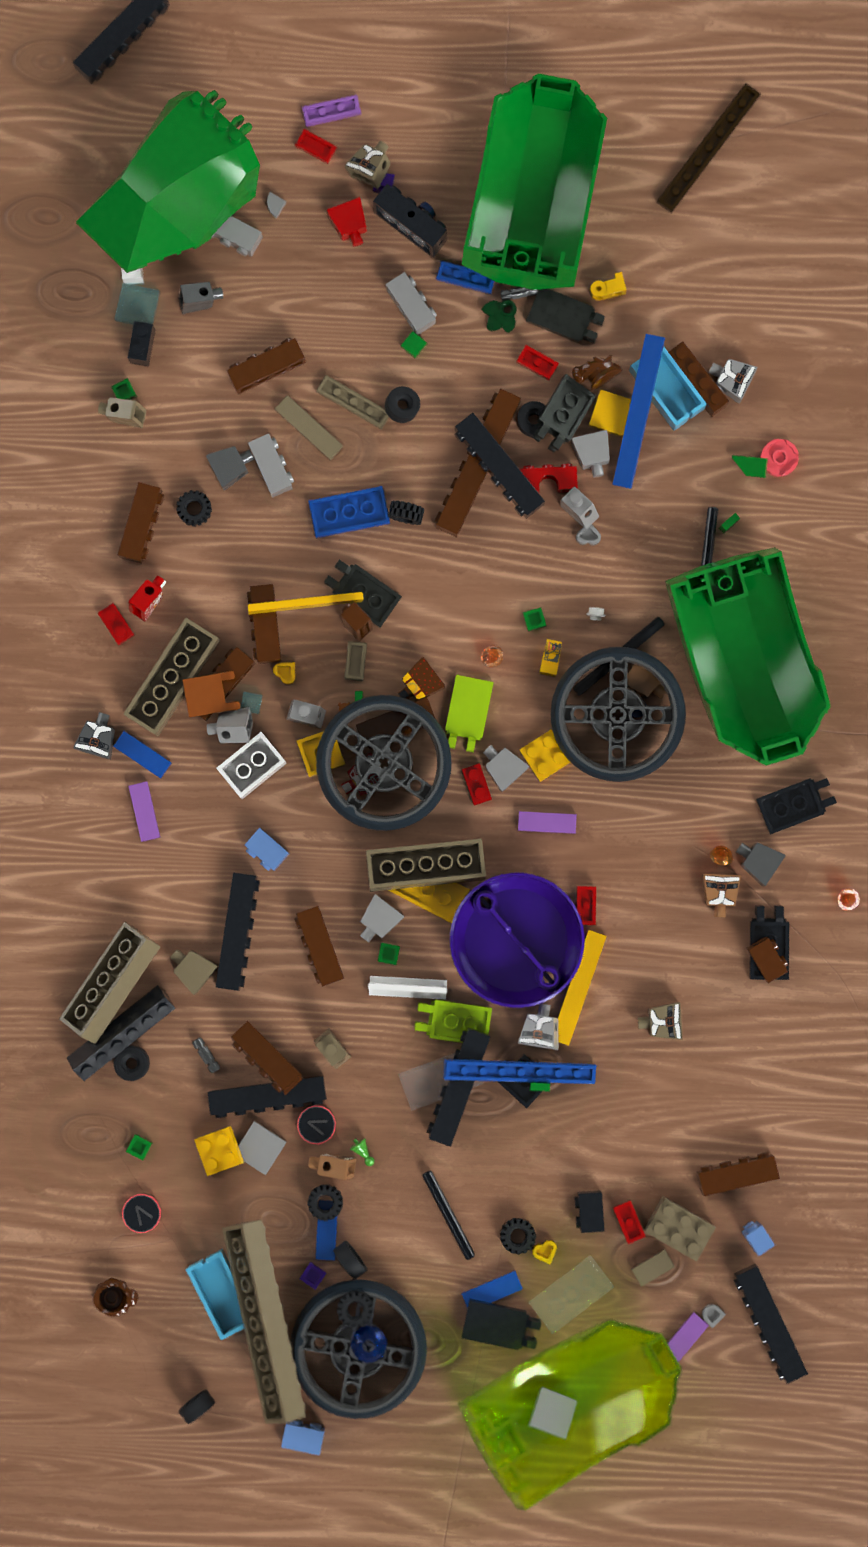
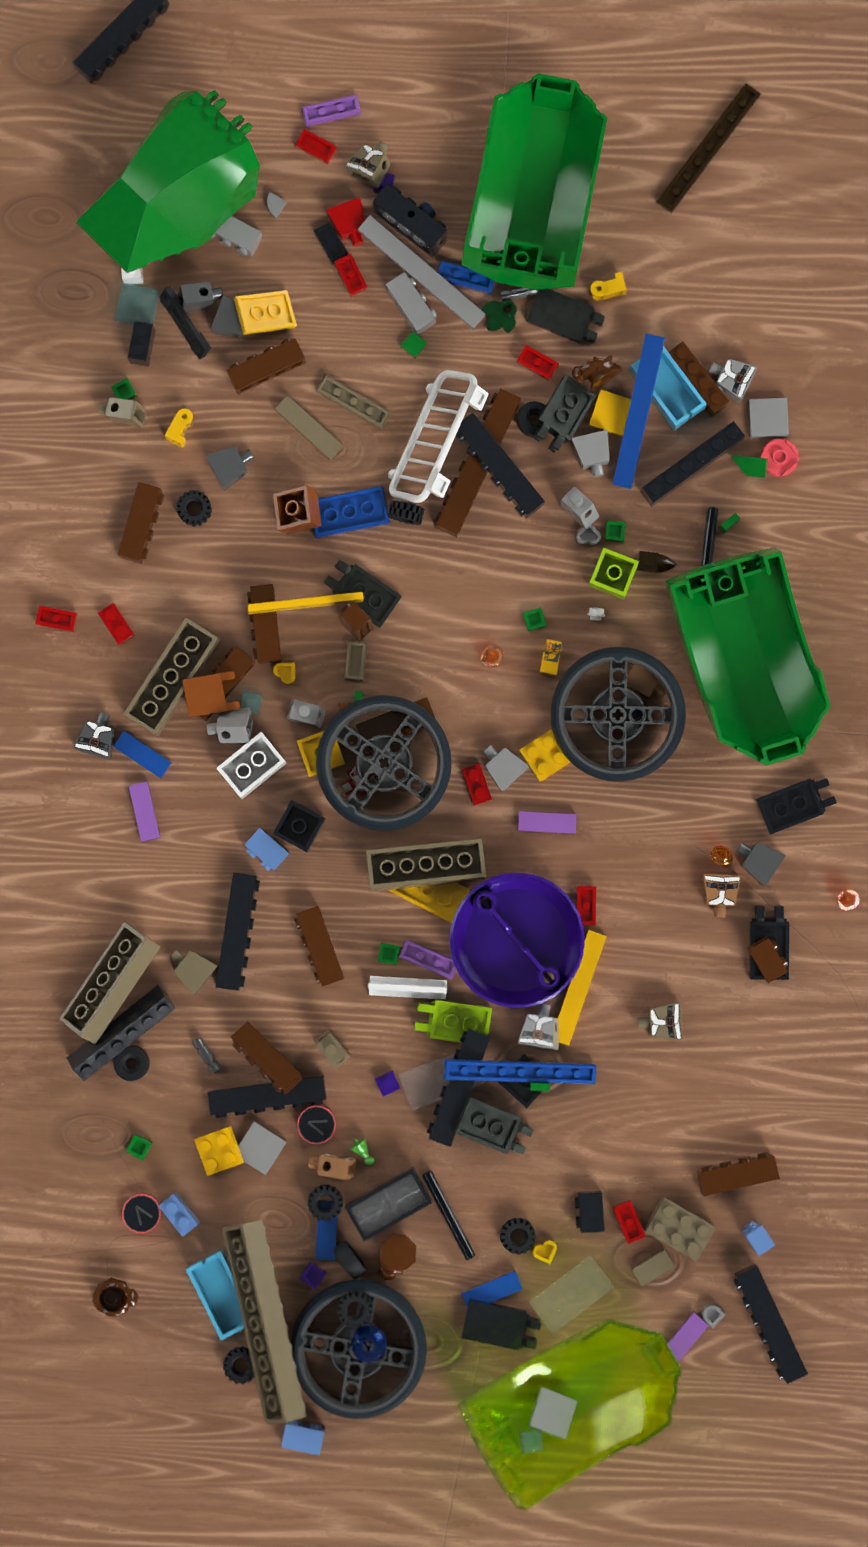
red torso [128,576,166,622] -> none
black tyre [178,1390,215,1424] -> none
light grey brick [248,434,294,498] -> none
light grey torso [360,894,405,942] -> none
black tyre [385,386,420,423] -> none
reddish brown torso [398,657,445,701] -> none
lime tile [445,675,494,753] -> none
red arch [519,464,578,493] -> none
black axle [573,617,665,696] -> none
none -> red plate [35,605,77,632]
none -> medium blue brick [158,1192,200,1237]
none -> black container [159,286,211,360]
none -> yellow leg [164,409,194,448]
none -> dark grey torso [211,295,244,339]
none -> black tyre [223,1346,255,1384]
none -> yellow tile [234,290,297,335]
none -> dark orange brick [273,485,321,534]
none -> black brick [273,800,326,853]
none -> black tile [314,222,348,264]
none -> red plate [334,254,368,296]
none -> clear brick [345,1167,432,1241]
none -> light grey tile [358,215,486,329]
none -> dark purple plate [375,1071,401,1096]
none -> reddish brown piece [377,1234,416,1280]
none -> white bar [388,370,489,503]
none -> medium lavender tile [399,940,456,979]
none -> pearl dark grey tile [454,1096,534,1155]
none -> clear light blue tile [520,1430,543,1453]
none -> lime brick [588,547,639,600]
none -> green tile [605,521,626,542]
none -> dark brown plate [638,551,676,573]
none -> black brick [640,421,745,507]
none -> light grey tile [748,398,789,438]

